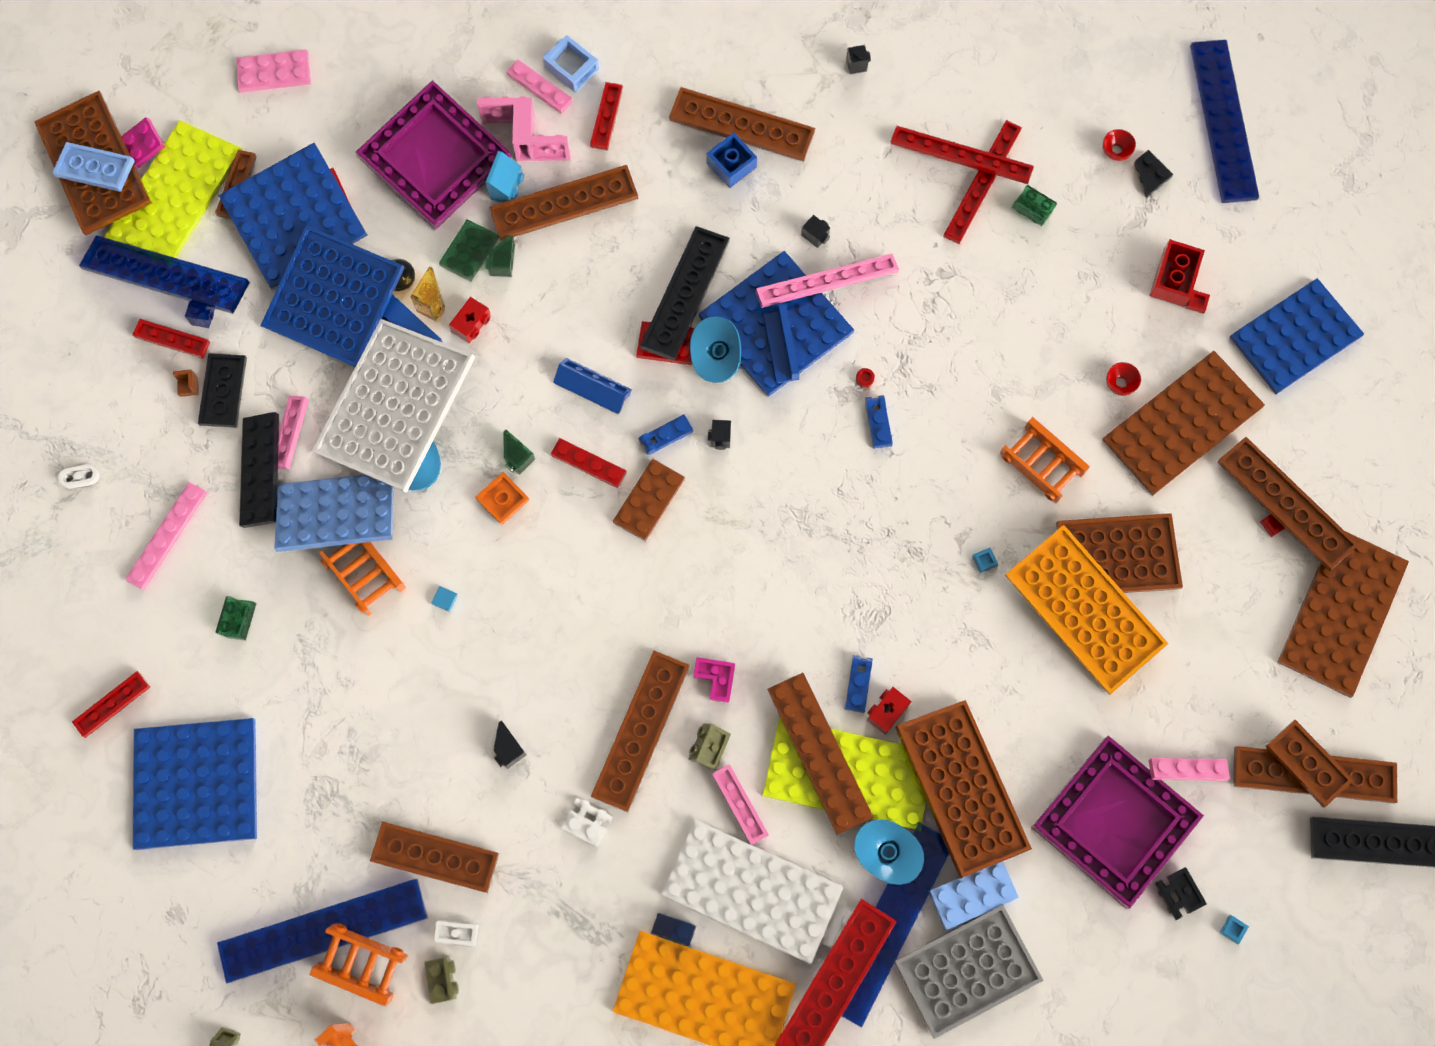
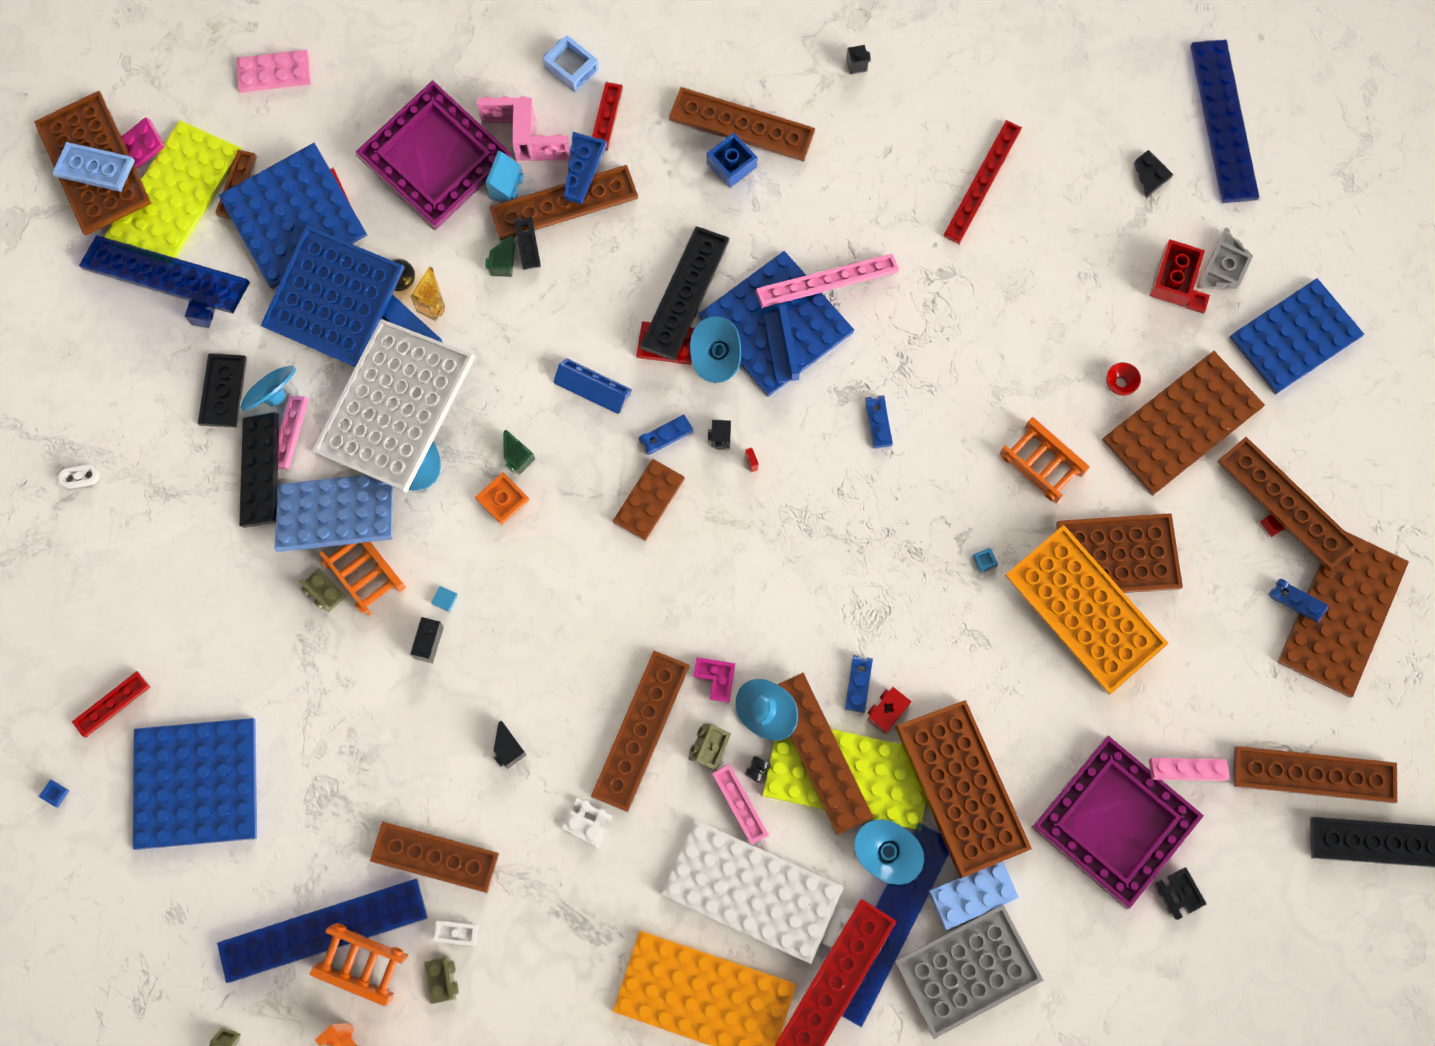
bright pink plate [125,482,207,590] -> none
red plate [132,319,210,359] -> none
dark orange panel [173,370,199,397] -> none
clear green bracket [215,596,257,641] -> none
clear green plate [439,219,499,282] -> none
red brick [449,296,491,343] -> none
bright pink plate [507,60,573,114] -> none
red plate [551,438,627,488] -> none
dark blue slope [651,913,696,947] -> none
black brick [801,215,830,248] -> none
red tile [856,368,875,388] -> none
red plate [891,126,1034,184] -> none
clear green bracket [1011,185,1057,226] -> none
red piece [1102,129,1136,161] -> none
dark azure tile [1219,915,1249,944] -> none
dark orange plate [1265,719,1354,808] -> none
none -> blue plate [39,779,70,808]
none -> dark azure hat [240,365,296,411]
none -> olive bracket [299,568,346,612]
none -> black brick [410,617,444,664]
none -> black plate [514,216,541,270]
none -> blue wing [564,132,607,205]
none -> dark azure hat [735,679,798,741]
none -> black wheel [744,756,771,783]
none -> red tile [745,447,759,472]
none -> light grey wing [1197,227,1253,289]
none -> blue plate [1268,578,1328,623]

